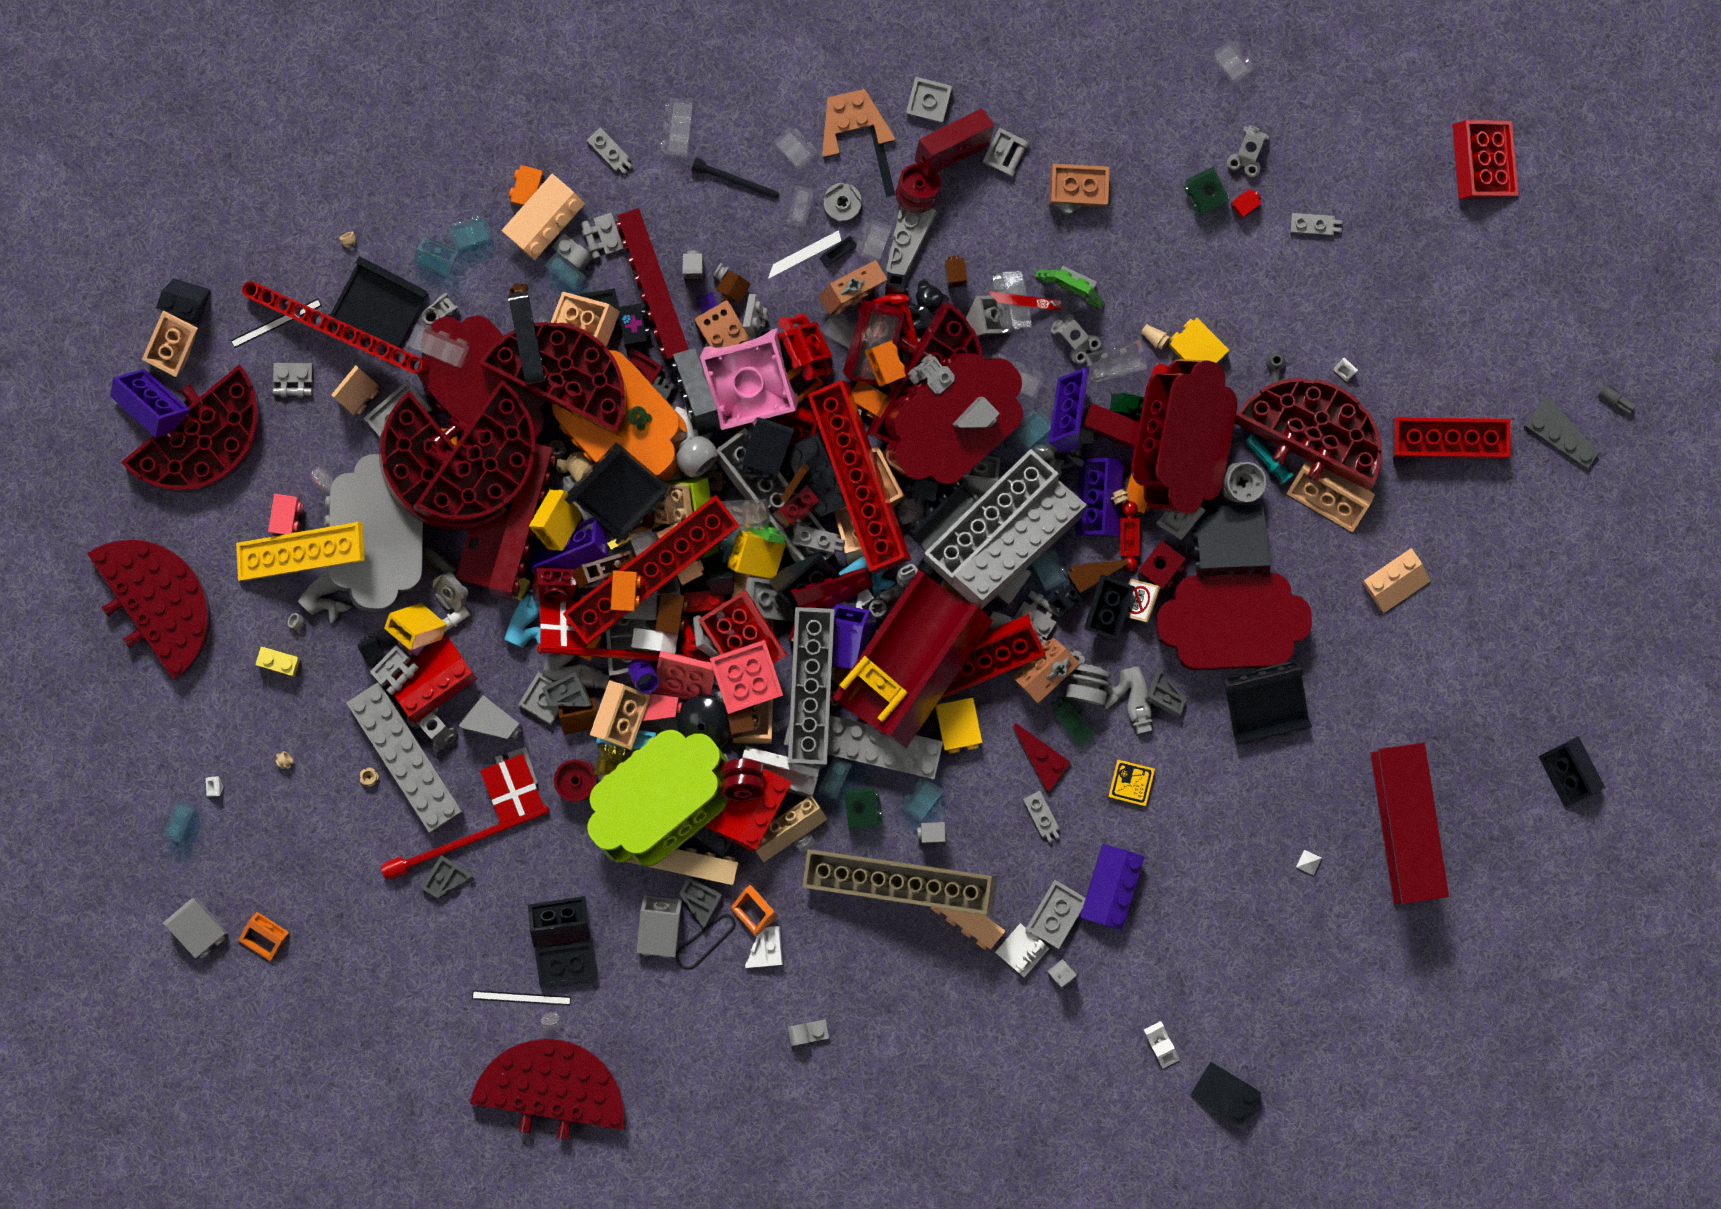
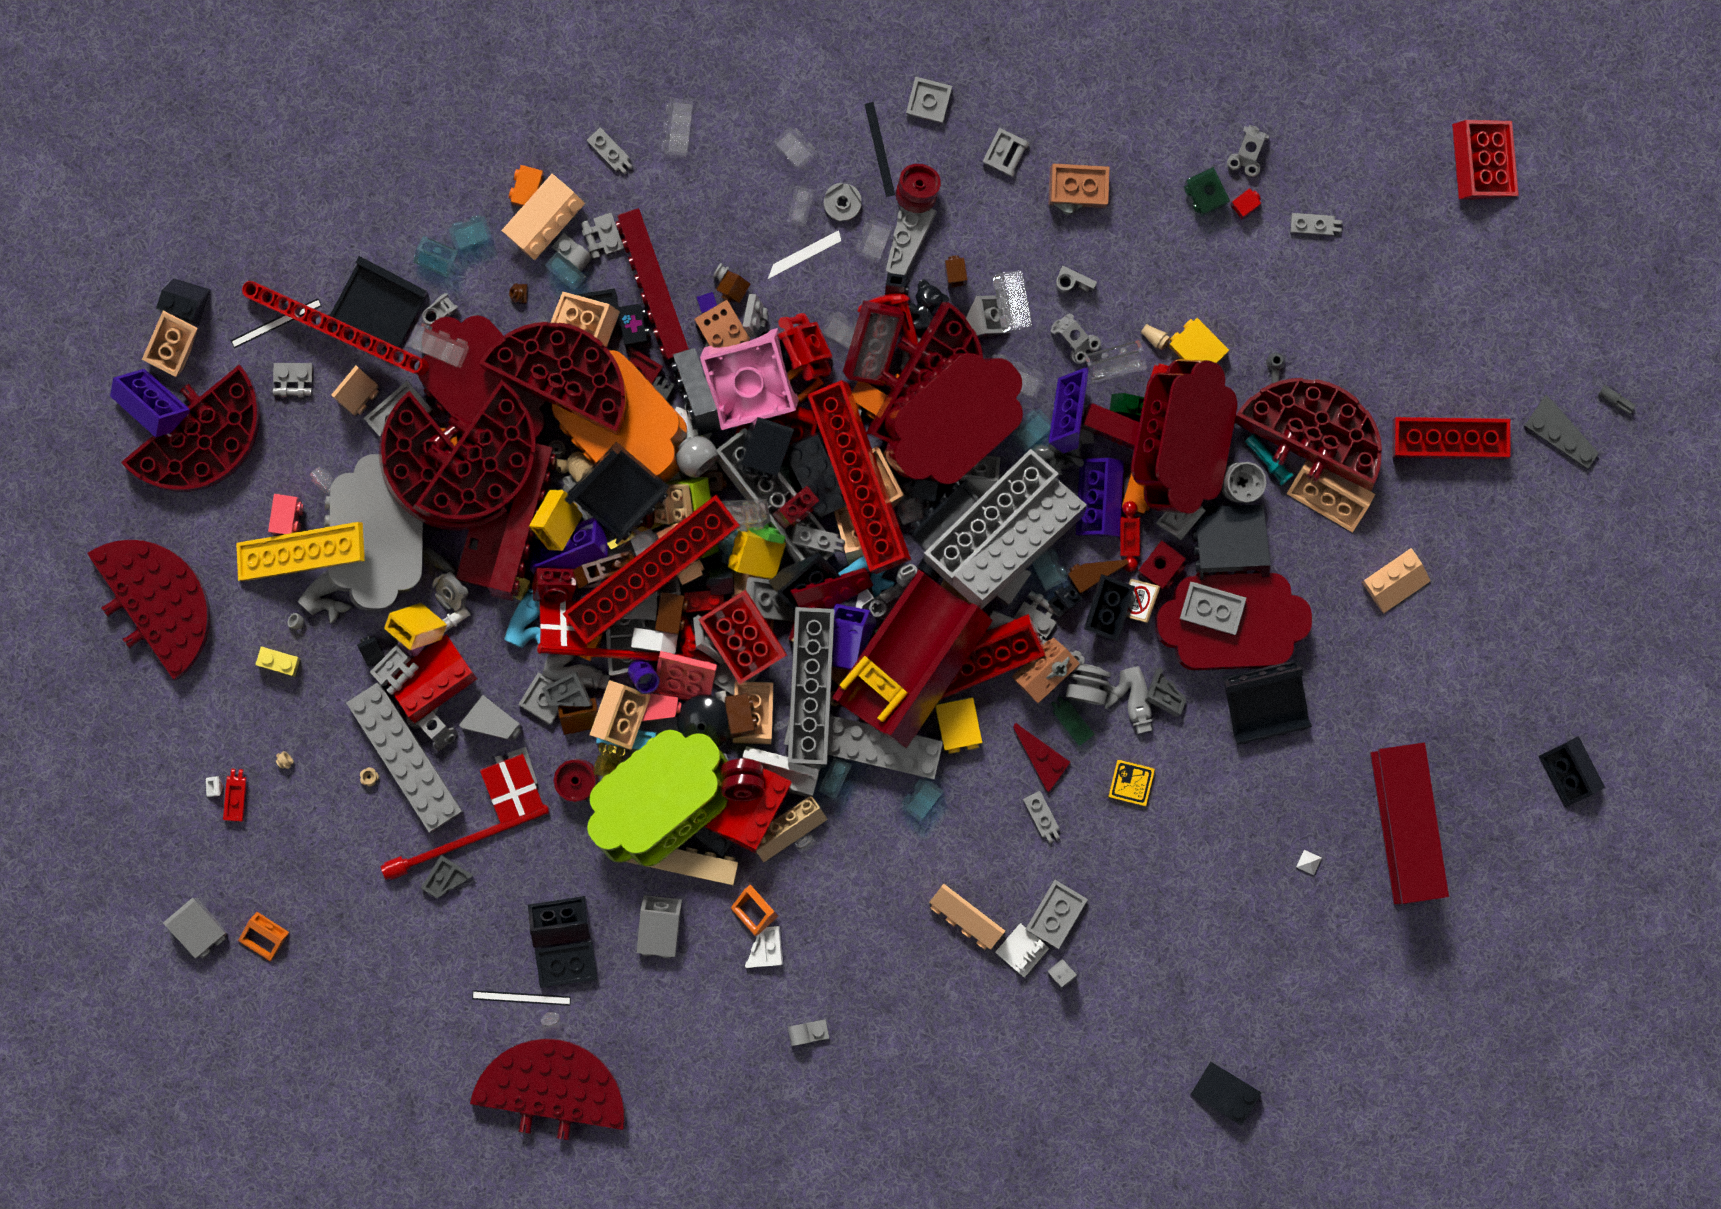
clear light blue brick [162,800,198,843] -> none
tan hinge [339,232,356,248] -> none
black beam [508,291,546,386] -> none
orange brick [611,571,641,612] -> none
clear green brick [628,406,652,430] -> none
black piece [676,914,736,969] -> none
dark grey wing [679,877,722,927] -> none
light grey slope [683,250,703,279] -> none
black piece [691,157,779,199] -> none
coral plate [710,640,783,714] -> none
reddish brown tile [780,463,810,503] -> none
dark tan brick [802,849,998,915] -> none
nougat piece [818,260,888,316] -> none
black piece [819,236,857,268] -> none
nougat wing [822,89,895,158] -> none
clear green brick [844,787,882,830] -> none
orange brick [865,340,906,387] -> none
light grey piece [908,354,955,394] -> none
dark red brick [914,108,995,177] -> none
light grey brick [917,822,945,843] -> none
light grey slope [952,397,1000,427] -> none
red sticker [988,291,1063,311] -> none
bright green wing [1035,269,1105,310] -> none
dark purple slope [1080,844,1145,930] -> none
tan plate [1111,489,1129,505] -> none
white slope [1144,1021,1180,1068] -> none
clear brick [1211,39,1253,86] -> none
white slope [1333,358,1358,382] -> none
none -> red hinge [223,769,247,822]
none -> light grey plate [1180,582,1246,635]

